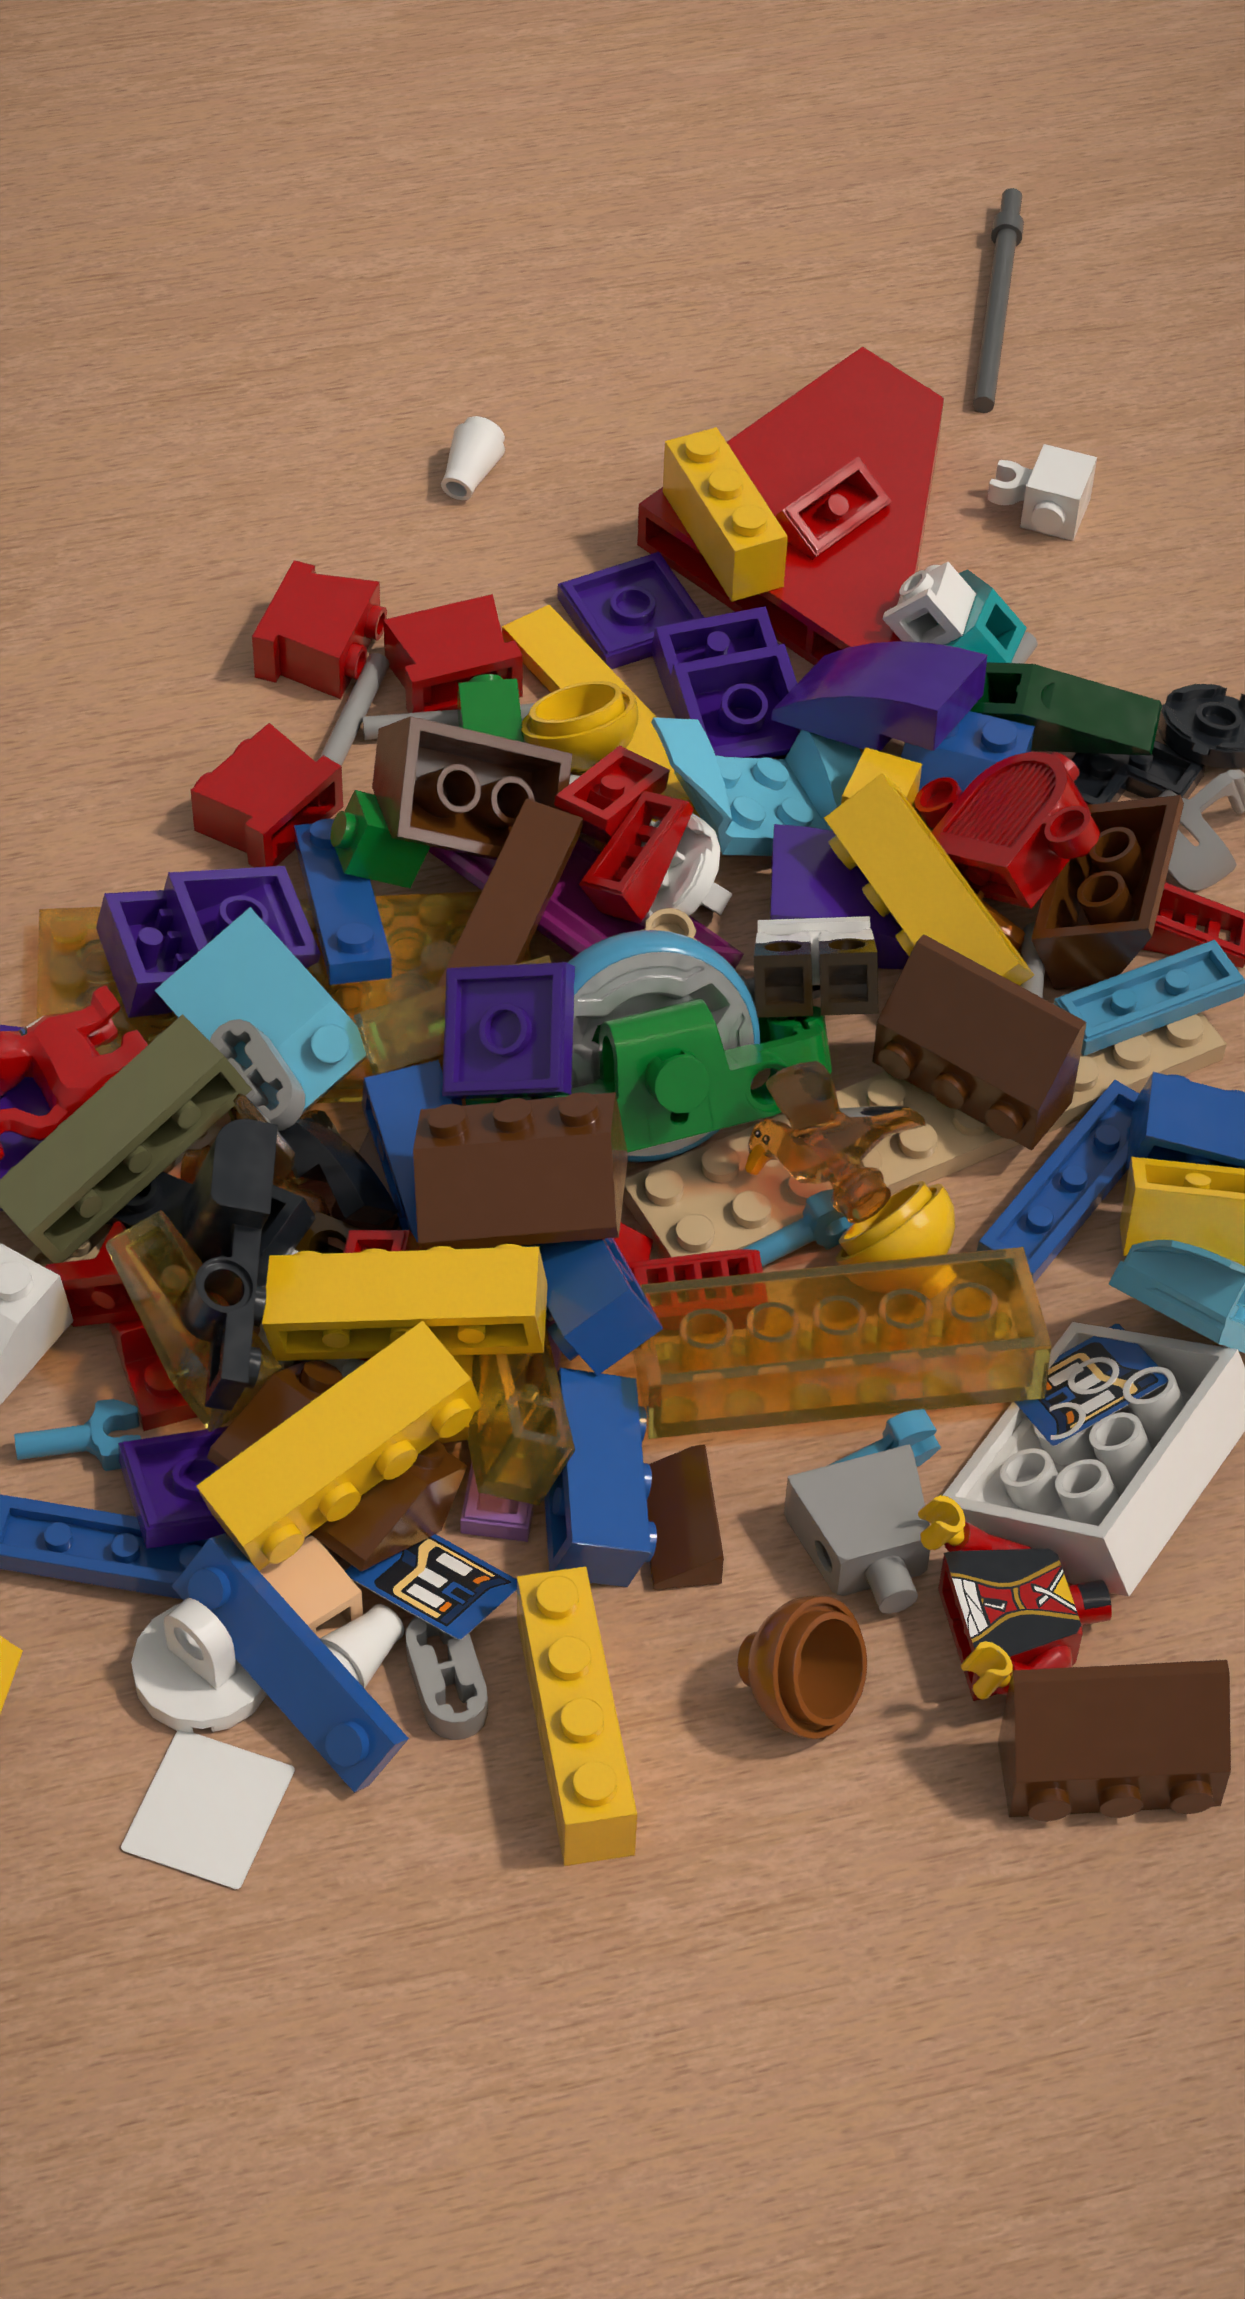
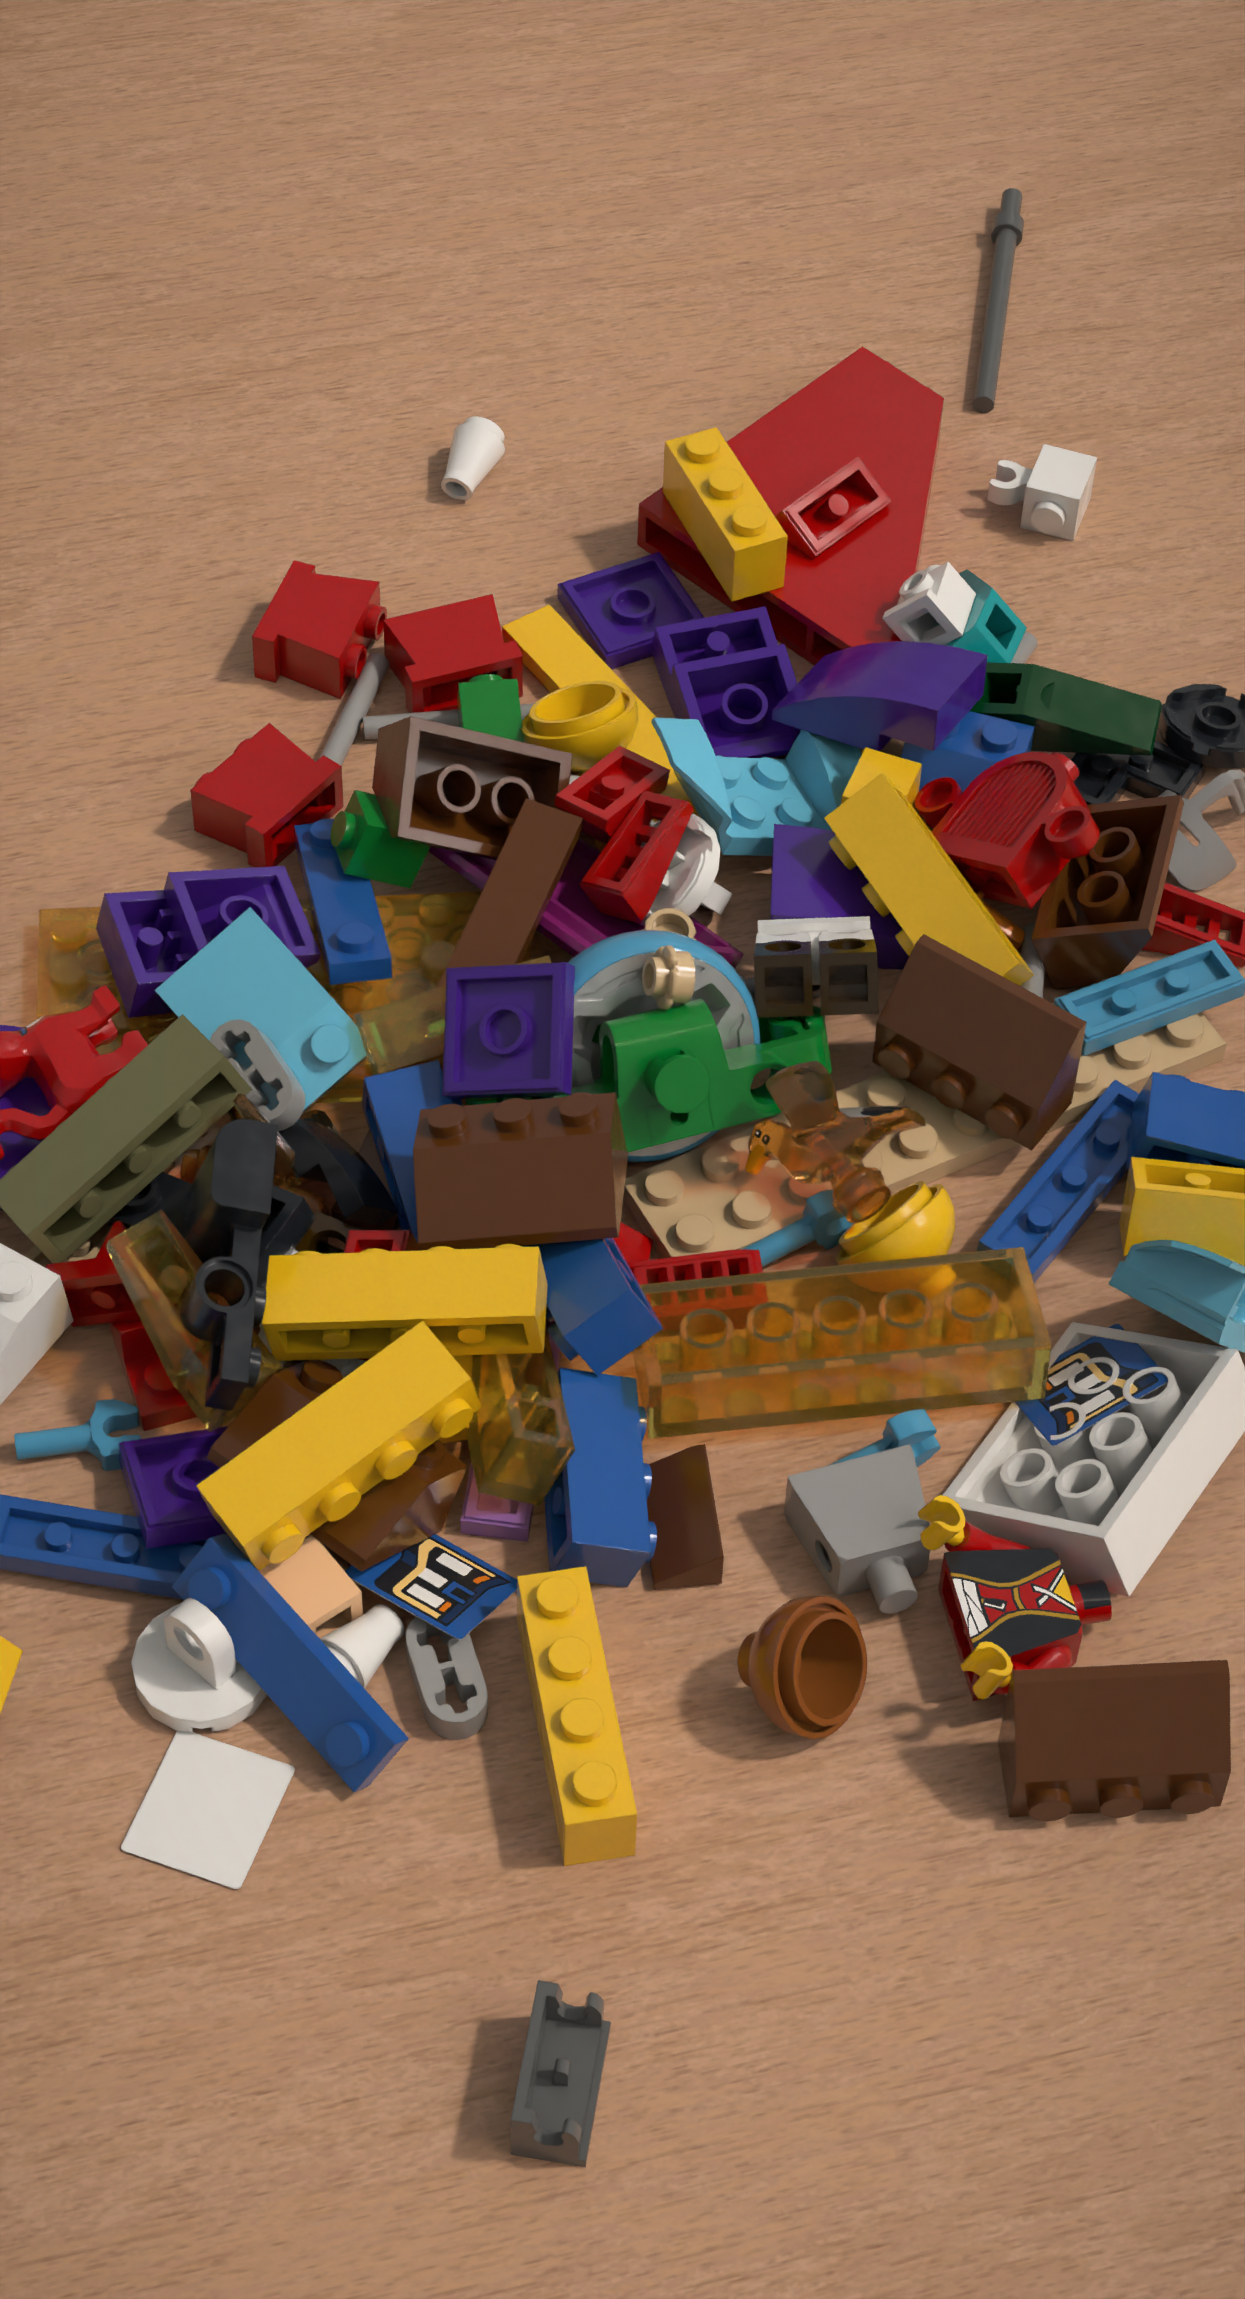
none -> dark grey hinge [511,1980,611,2167]
none -> tan plate [642,945,695,1010]

